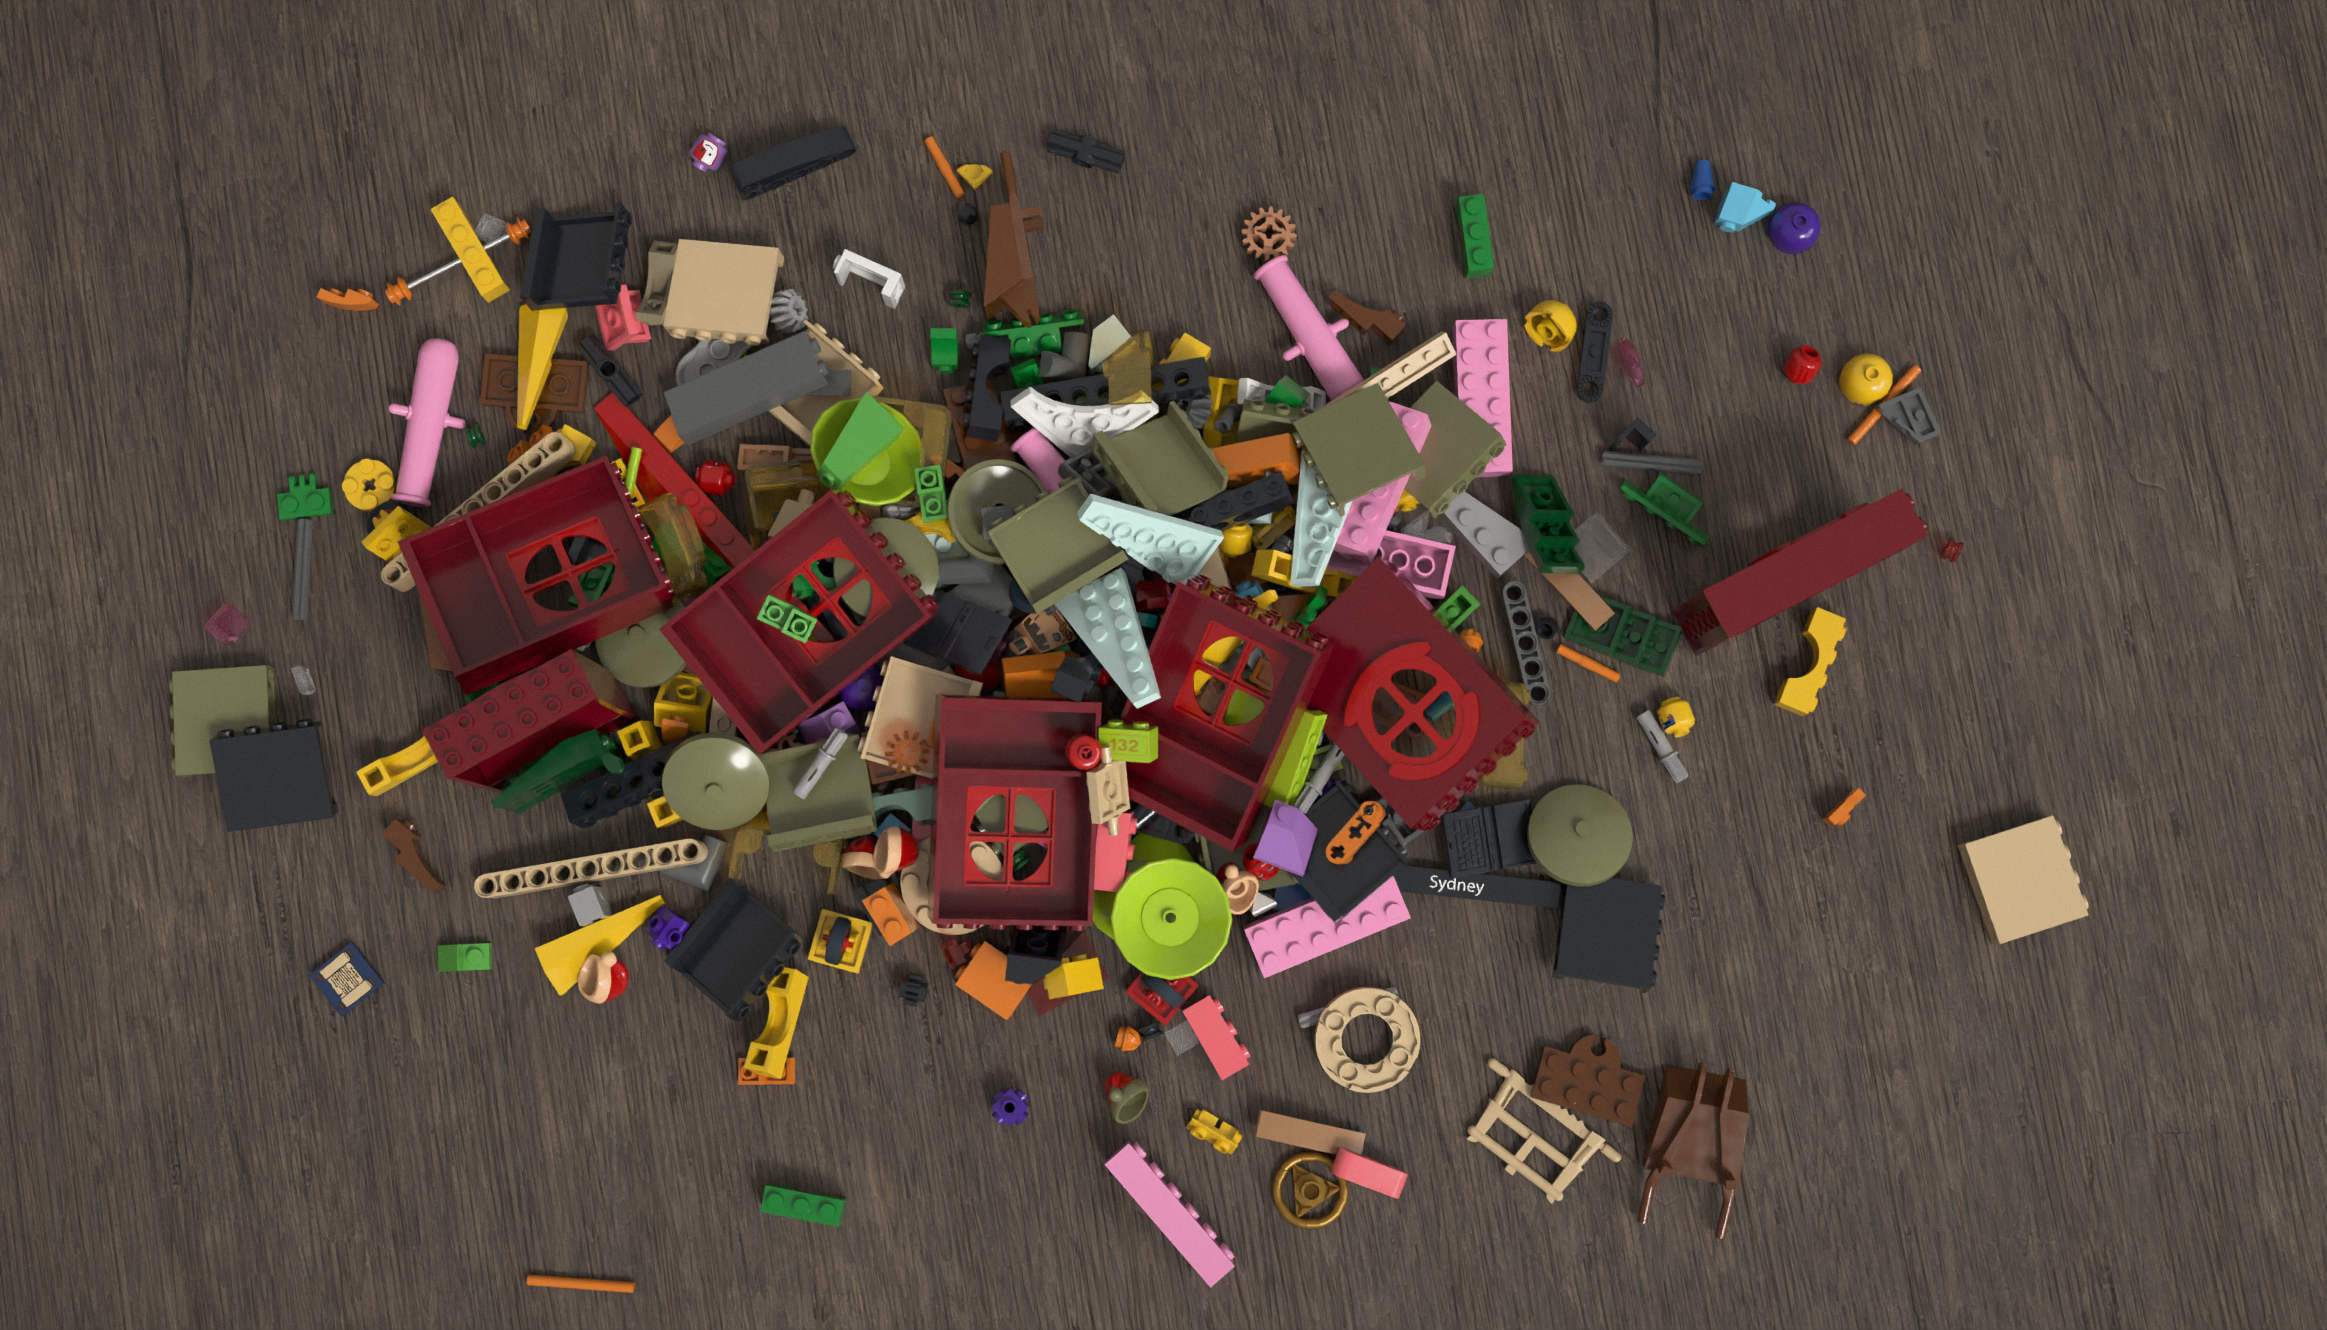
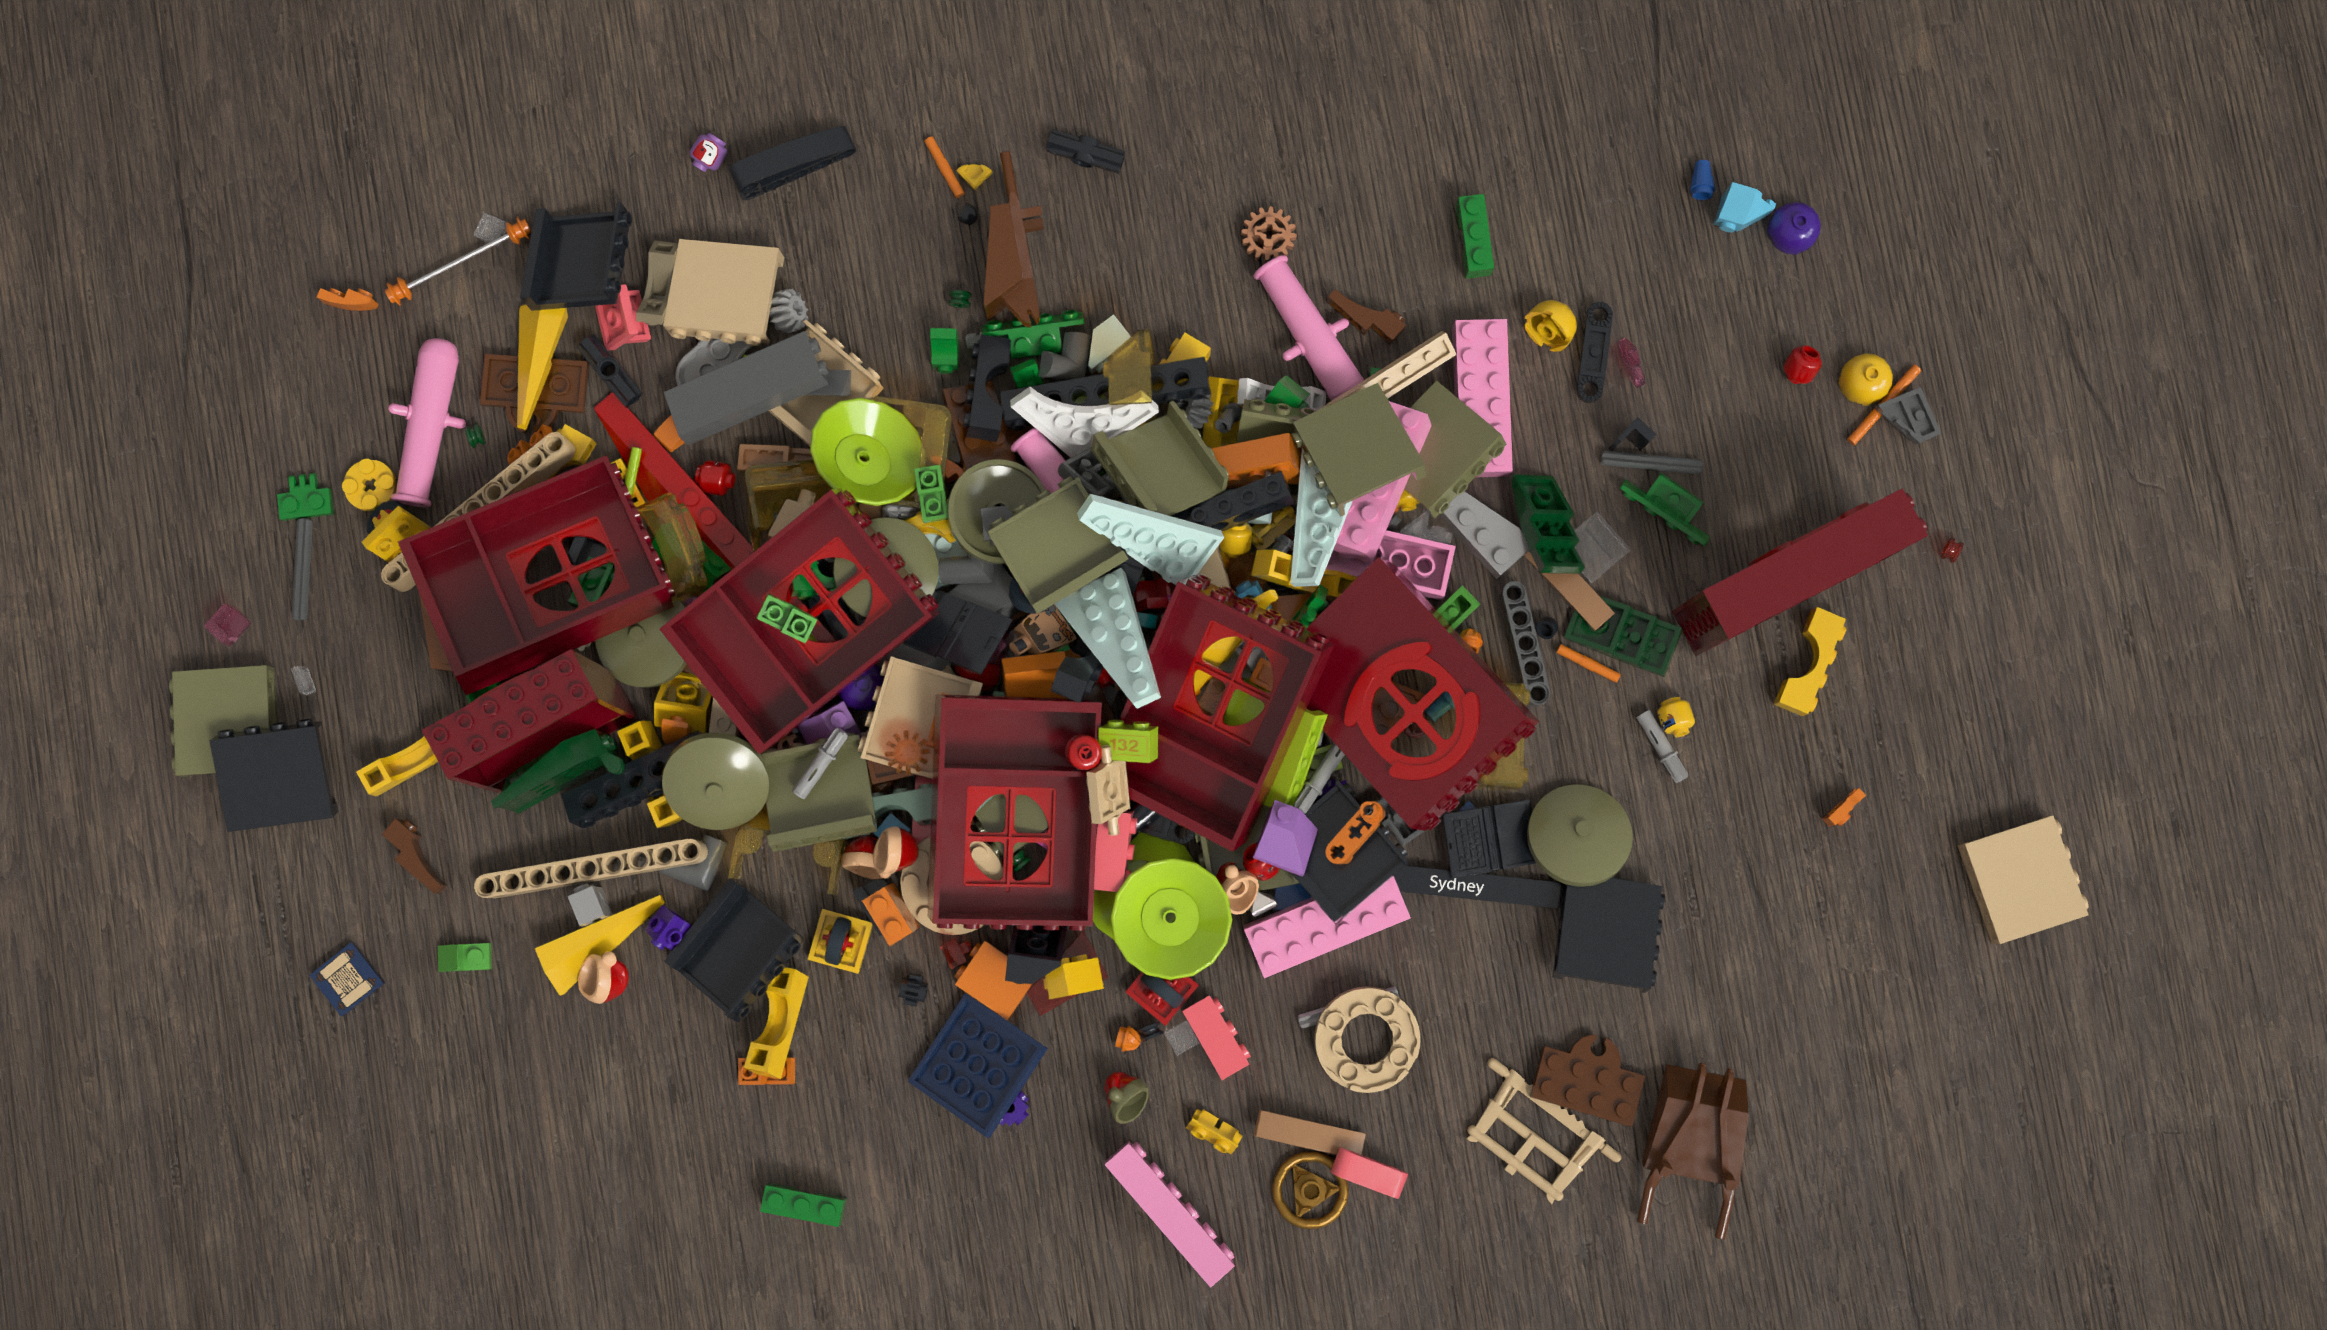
yellow arch [431,197,510,303] -> none
orange bar [527,1274,635,1293] -> none
bright green slope [816,392,904,489] -> none
white panel [833,249,906,309] -> none
none -> dark blue plate [907,992,1048,1139]

